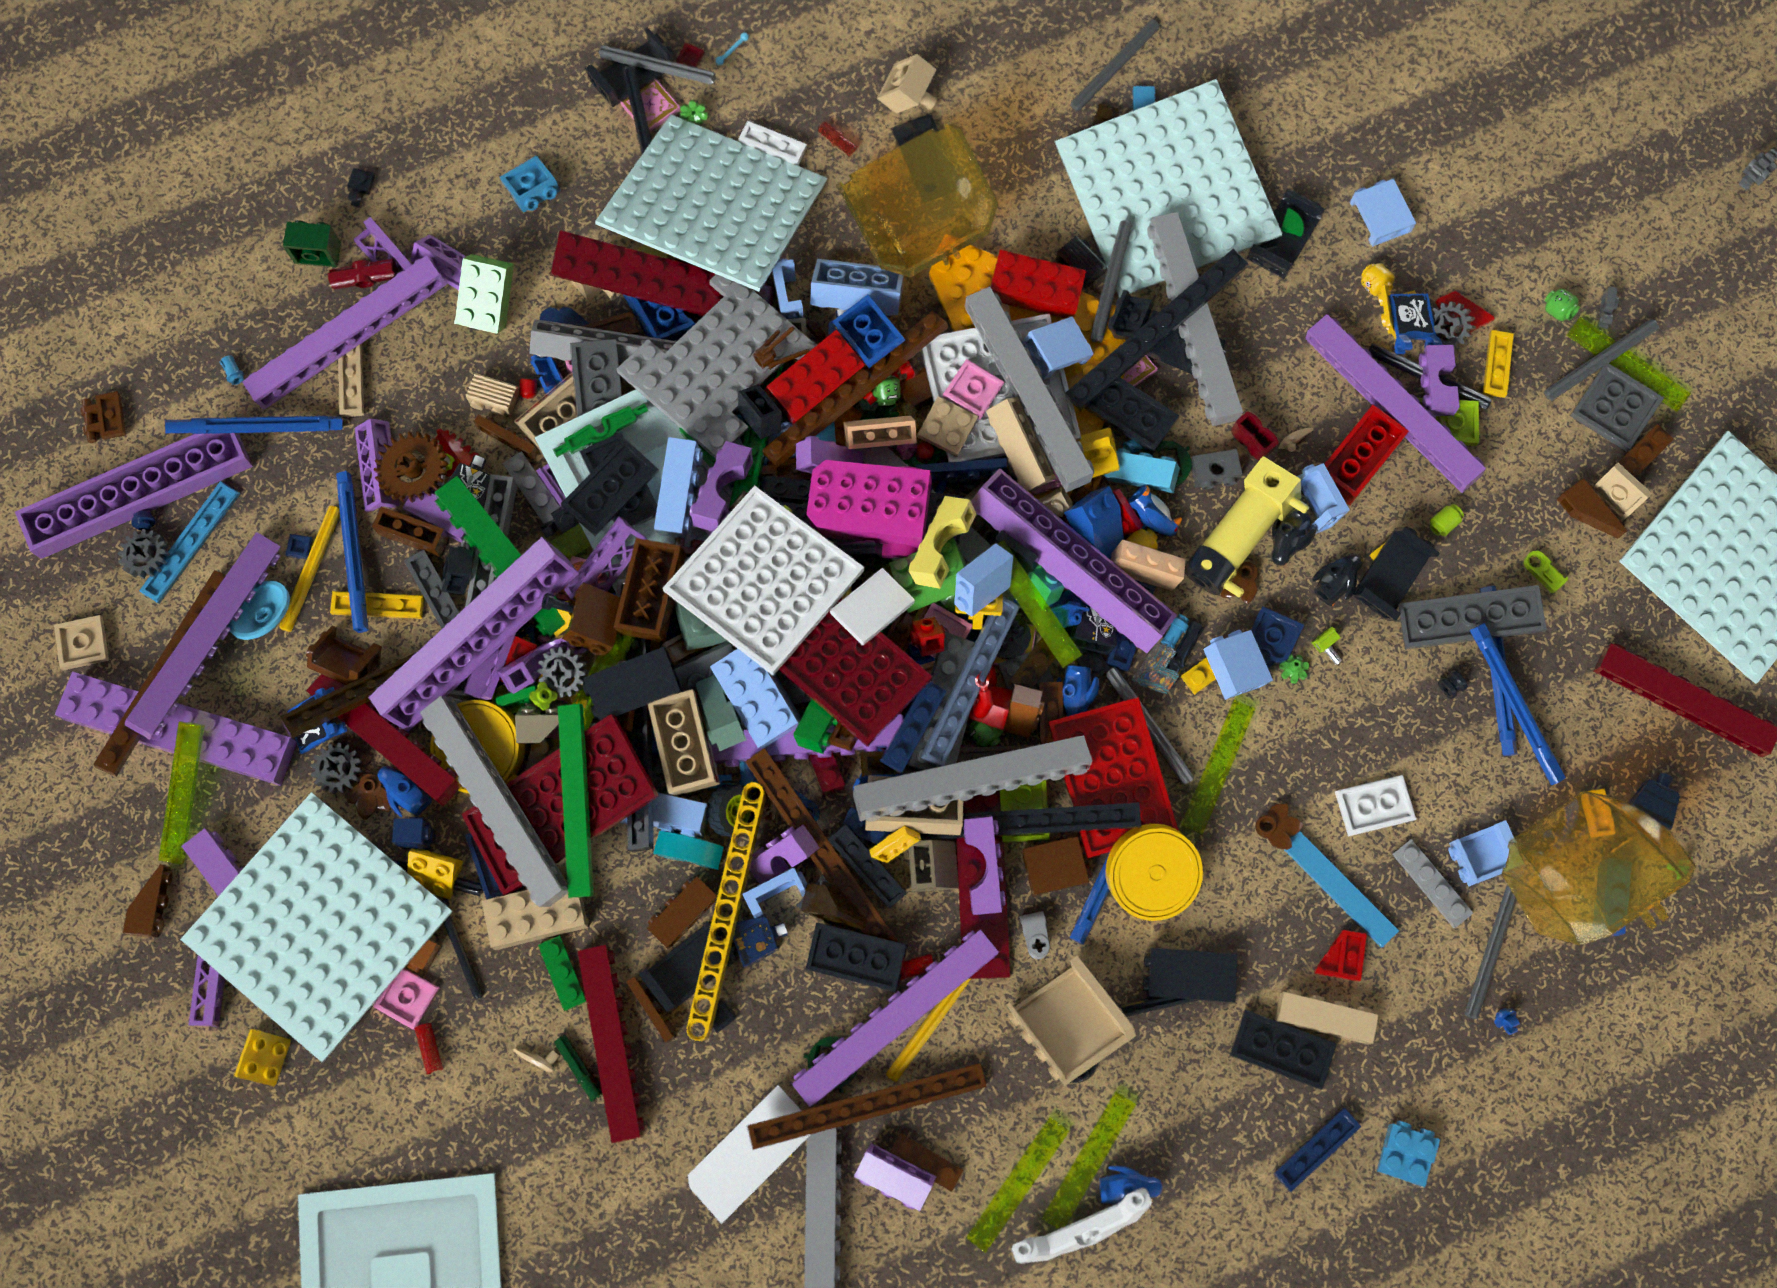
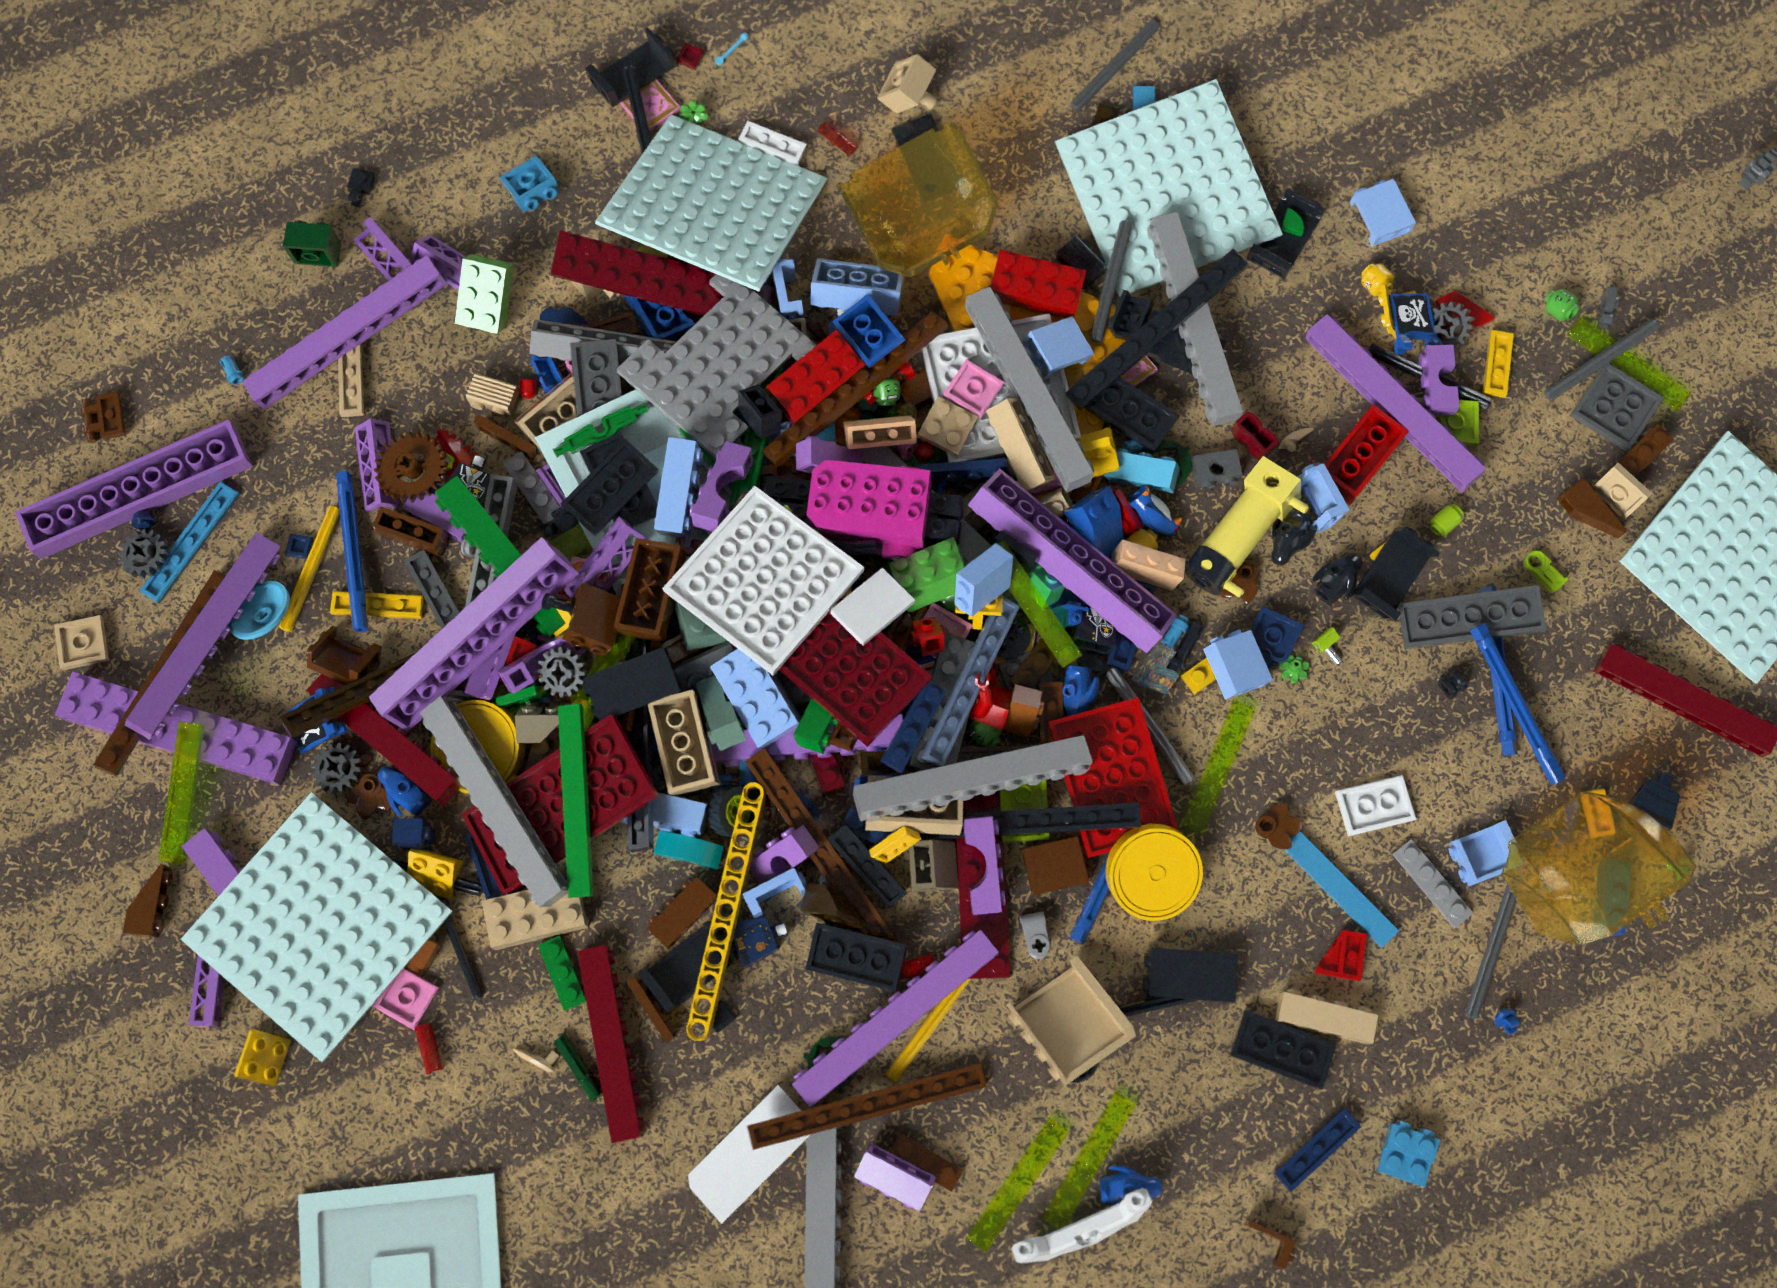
blue piece [165,416,343,434] -> none
dark red piece [328,259,398,290] -> none
black brick [441,546,473,595] -> none
lime plate [530,682,557,710] -> none
dark grey axle [599,45,716,85] -> none
reddish brown plant [753,326,810,370] -> none
light yellow arch [908,496,976,589] -> none
none -> reddish brown bracket [1244,1218,1296,1269]

